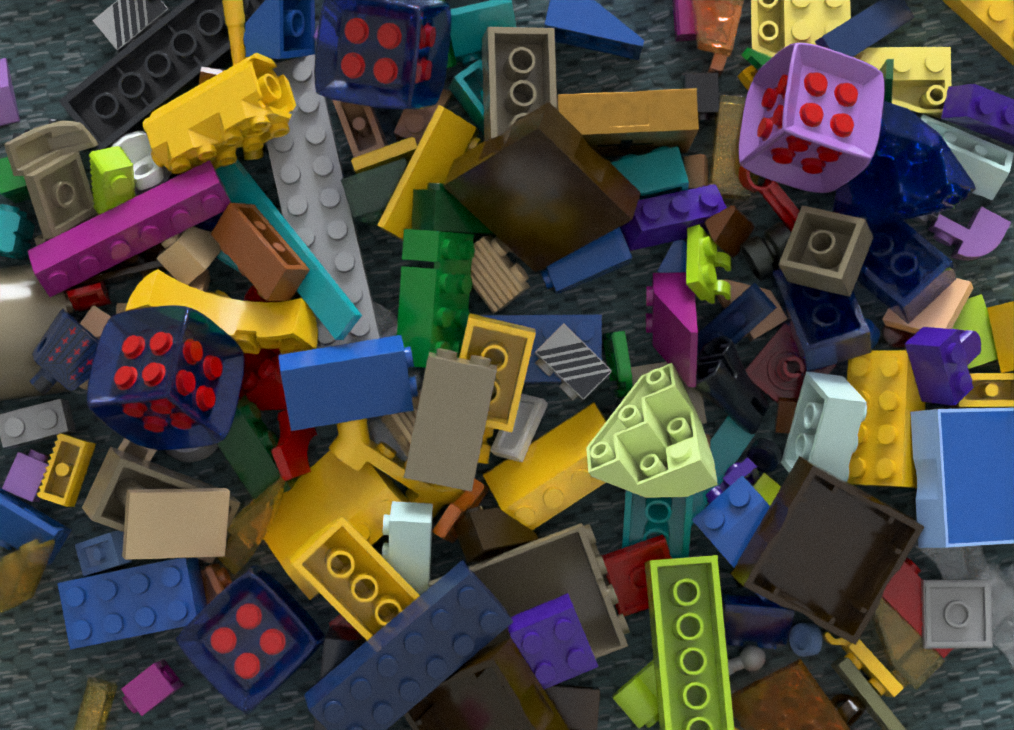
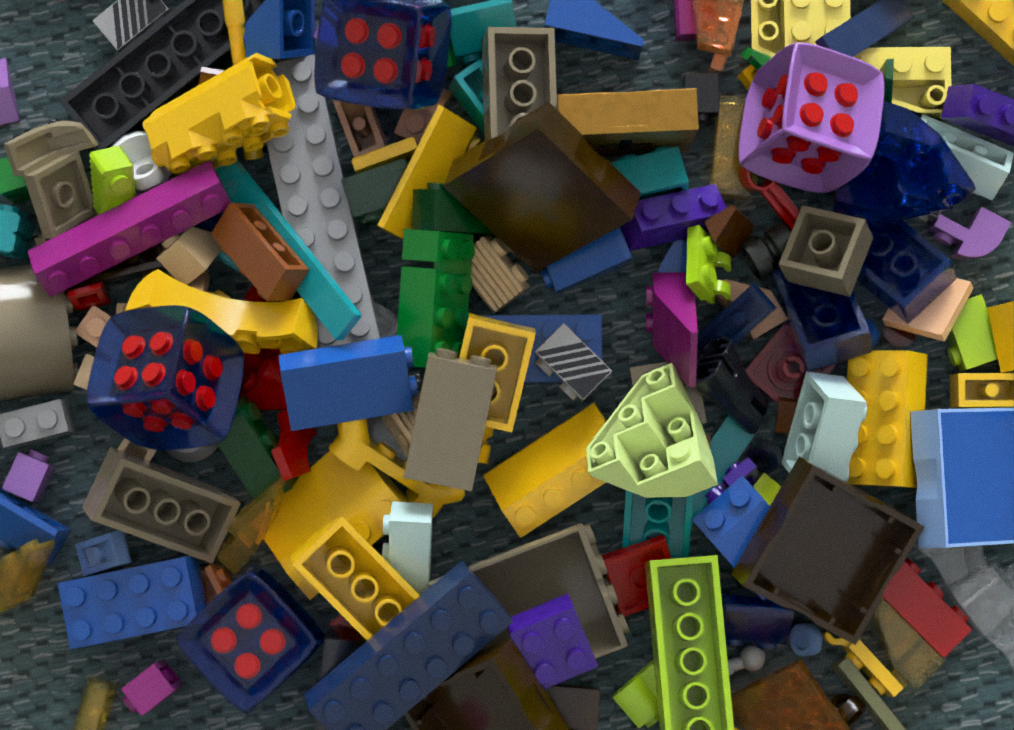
dark blue torso [30,309,115,395] -> none
yellow brick [36,433,96,507] -> none
tan tile [122,488,230,560] -> none
orange tile [432,478,489,543] -> none
dark brown slope [454,506,538,563] -> none
white tile [490,394,548,462] -> none
green tile [602,330,633,399] -> none
medium nougat slope [684,154,708,190] -> none
dark purple brick [905,327,981,405] -> none
light grey tile [921,580,993,649] -> none

